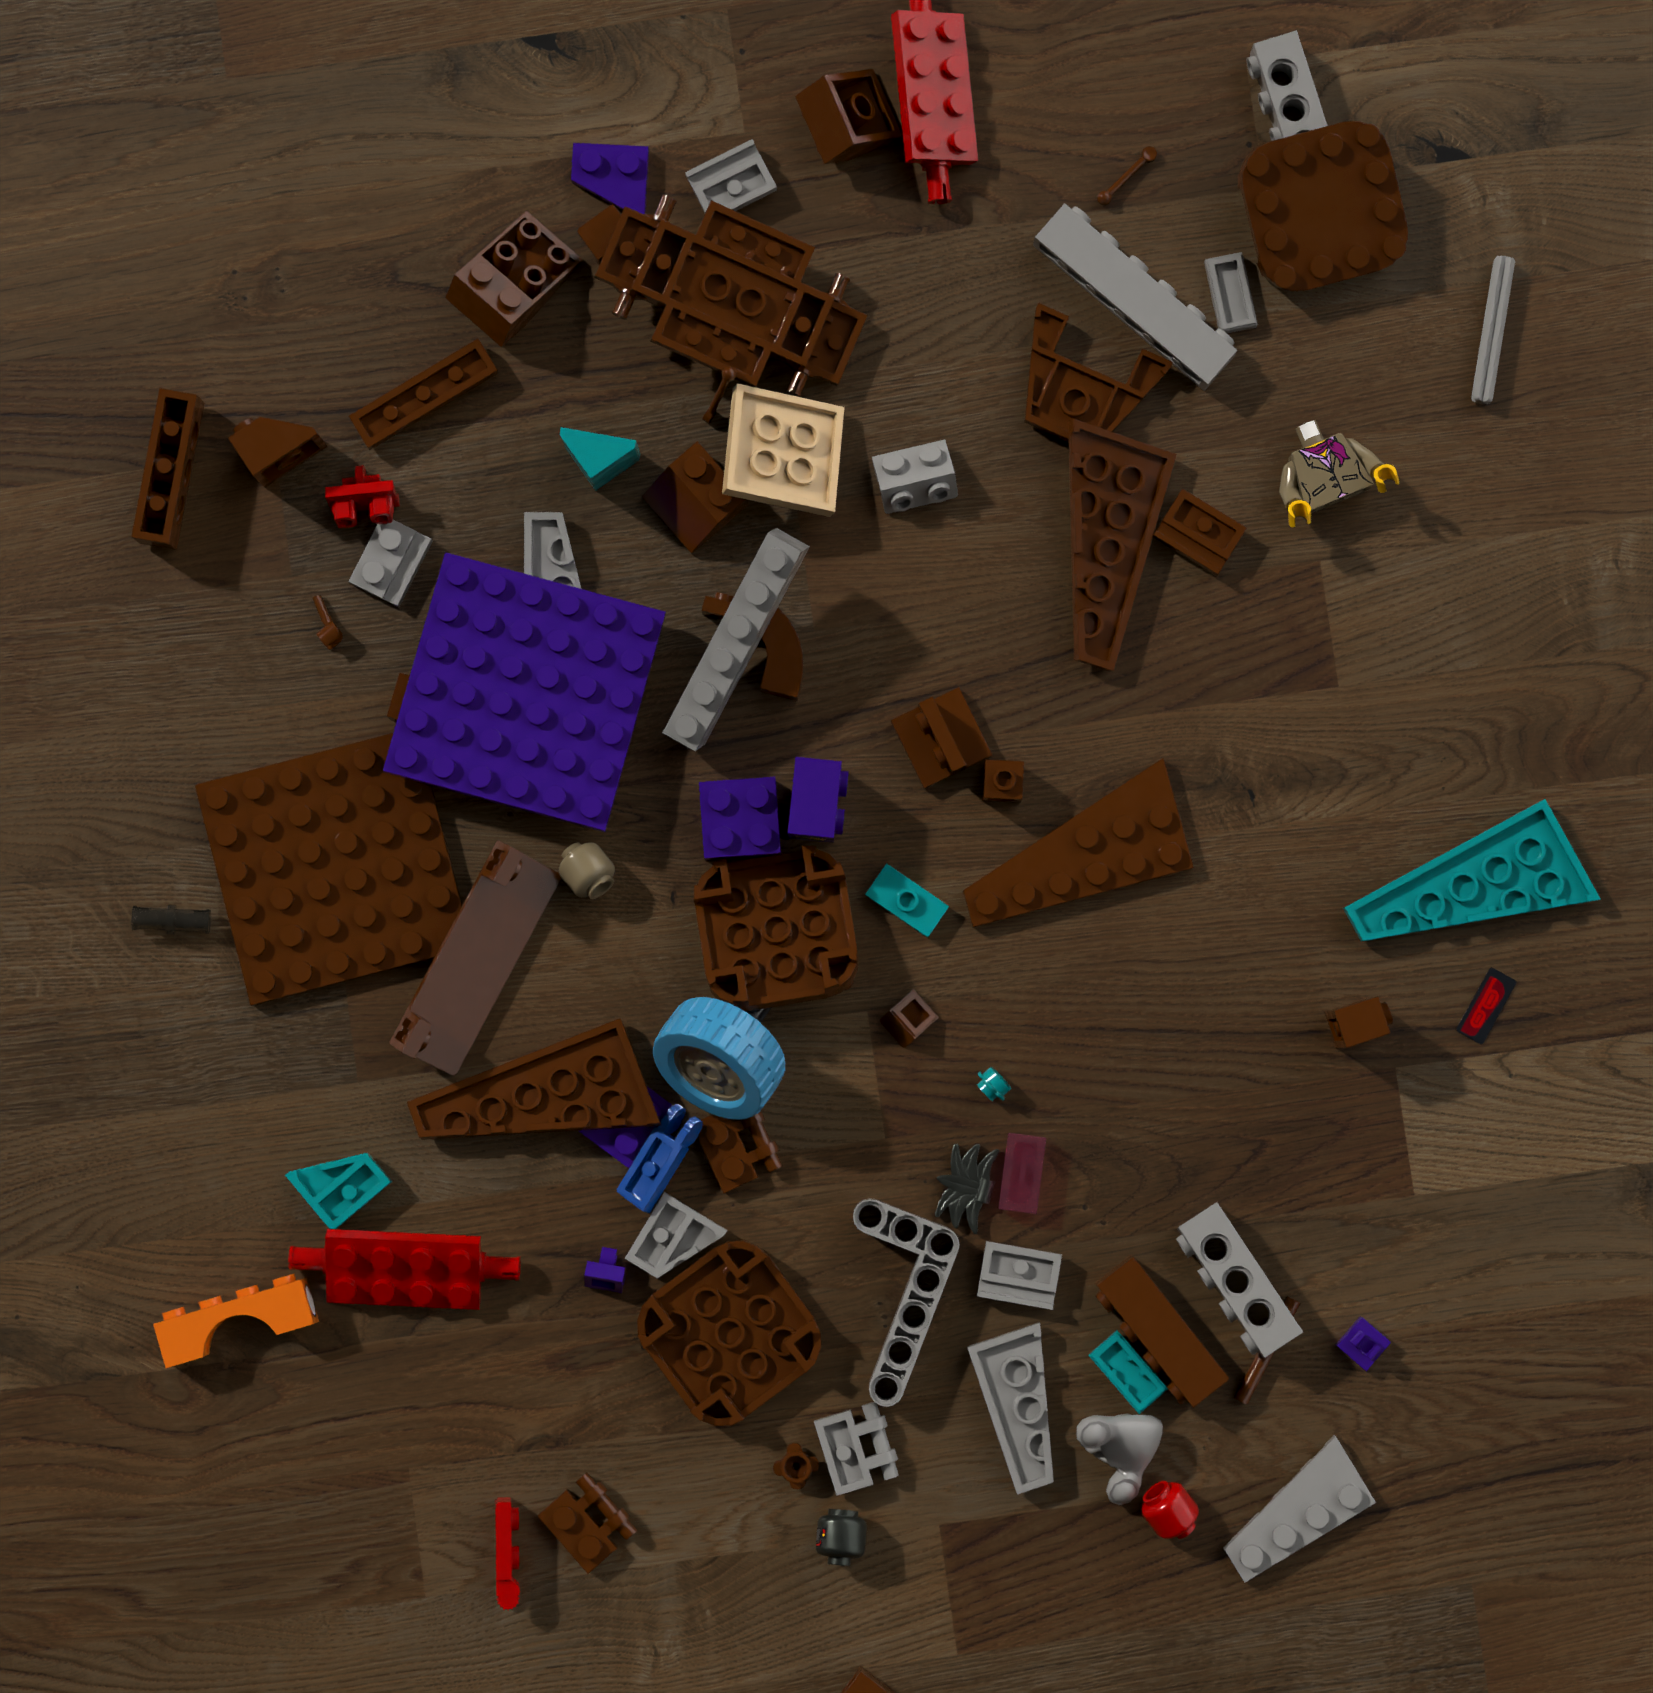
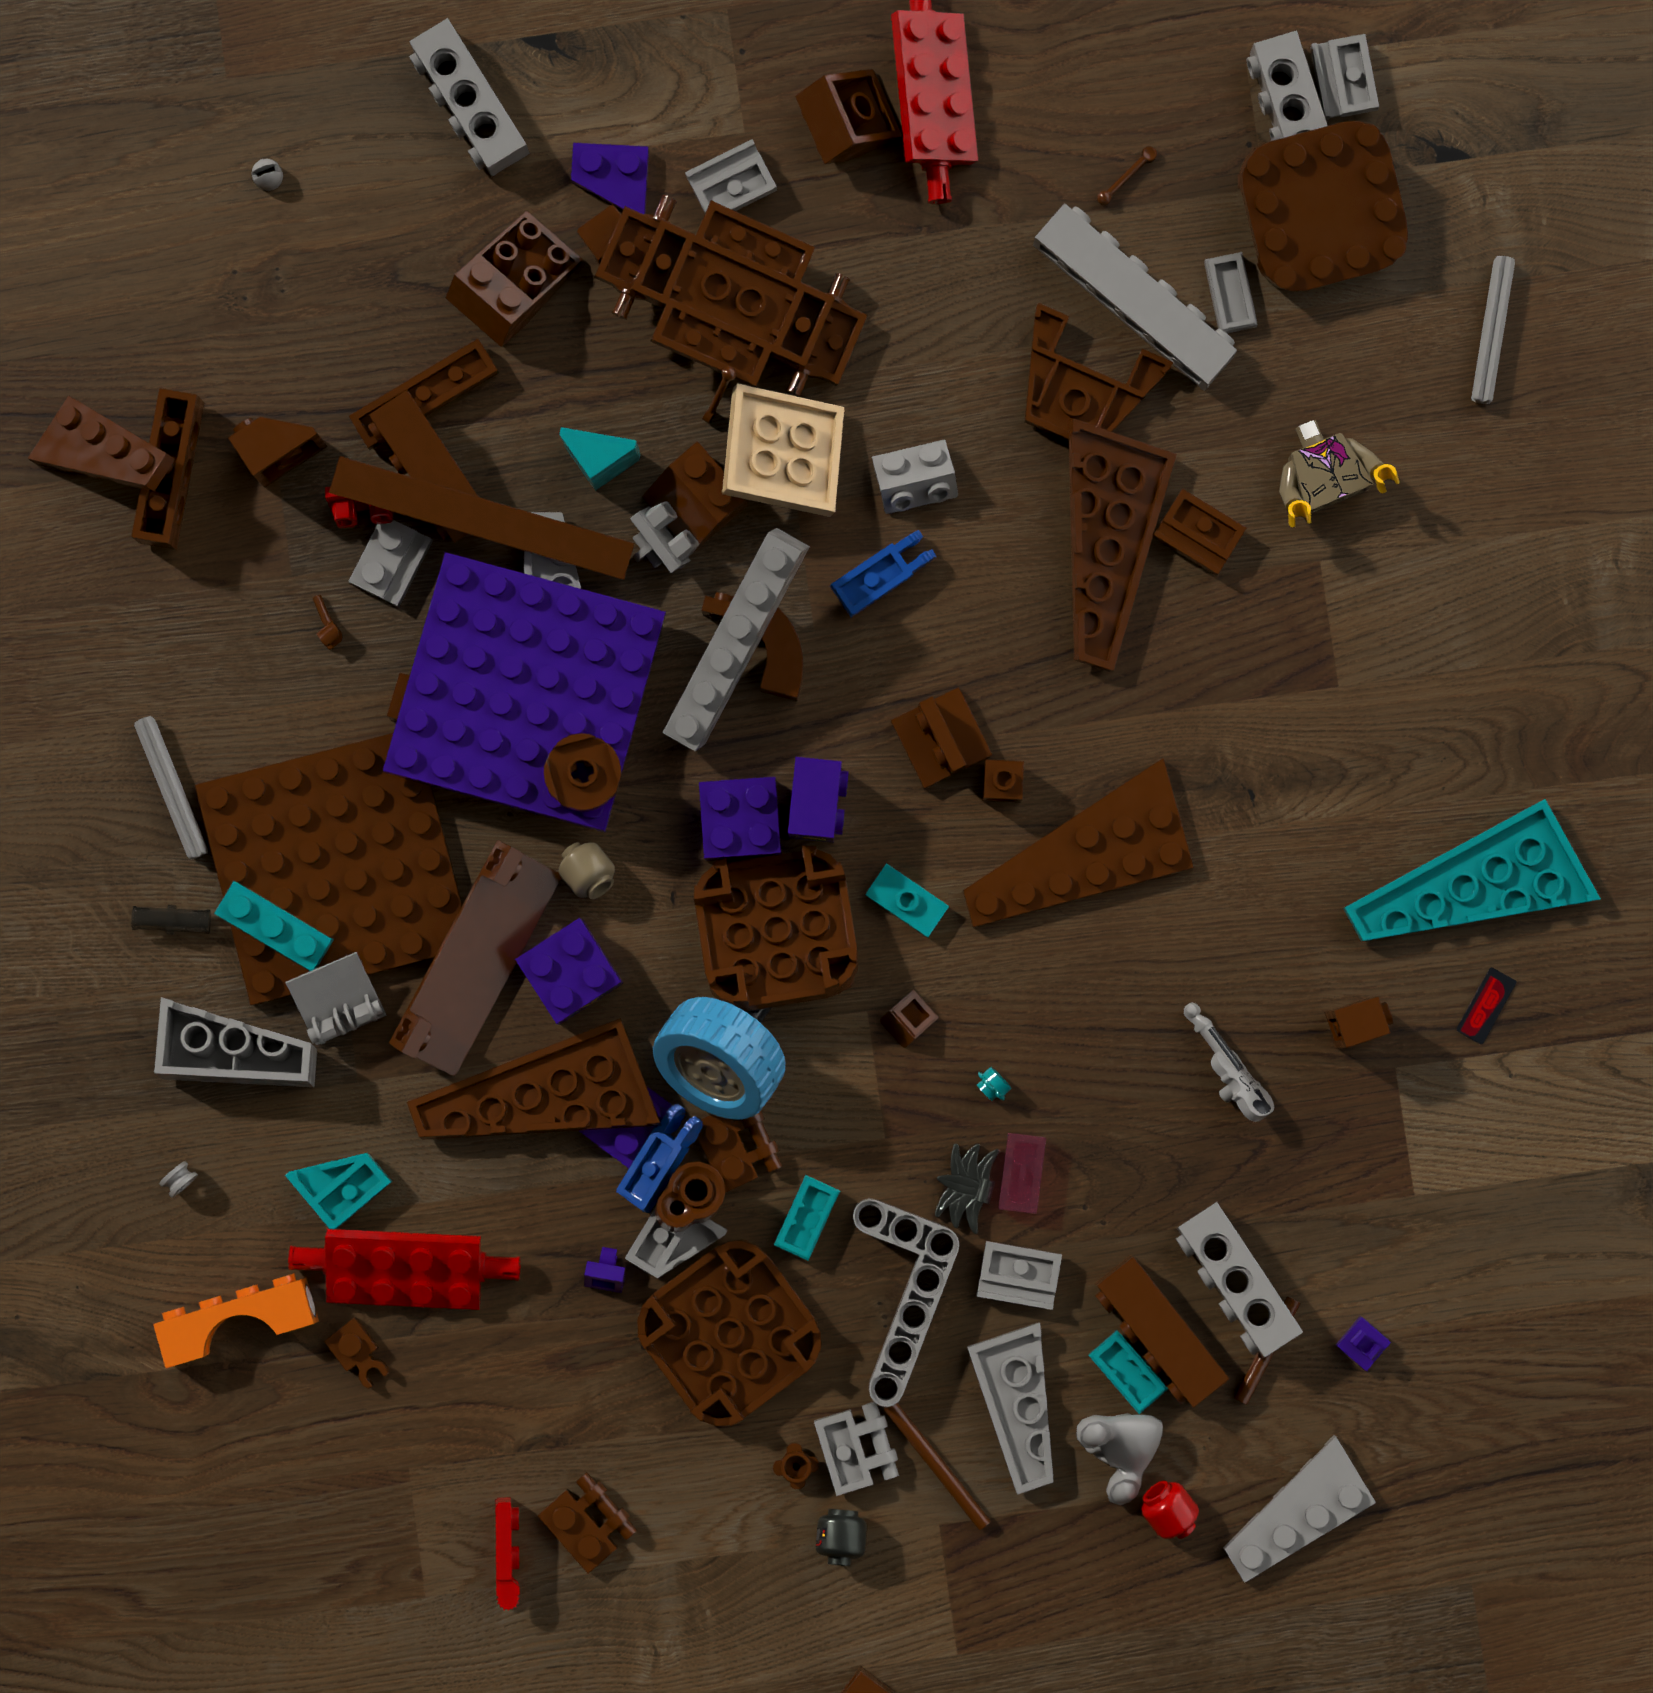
none -> reddish brown wing [28,396,175,492]
none -> light grey axle [134,716,208,859]
none -> light grey wedge [154,997,317,1087]
none -> light grey bush [159,1161,198,1198]
none -> teal plate [214,881,334,971]
none -> light grey hinge [251,159,283,191]
none -> light grey hinge [286,952,387,1045]
none -> reddish brown plate [324,1317,390,1389]
none -> reddish brown tile [329,456,635,580]
none -> reddish brown brick [368,390,478,543]
none -> light grey brick [409,18,530,177]
none -> dark purple brick [515,918,623,1025]
none -> reddish brown plate [544,733,621,812]
none -> light grey hips [630,501,699,573]
none -> reddish brown piece [655,1161,725,1233]
none -> teal plate [774,1175,840,1261]
none -> blue hinge [829,530,937,618]
none -> reddish brown bar [883,1403,991,1530]
none -> light grey piece [1184,1002,1274,1122]
none -> light grey plate [1310,34,1379,120]

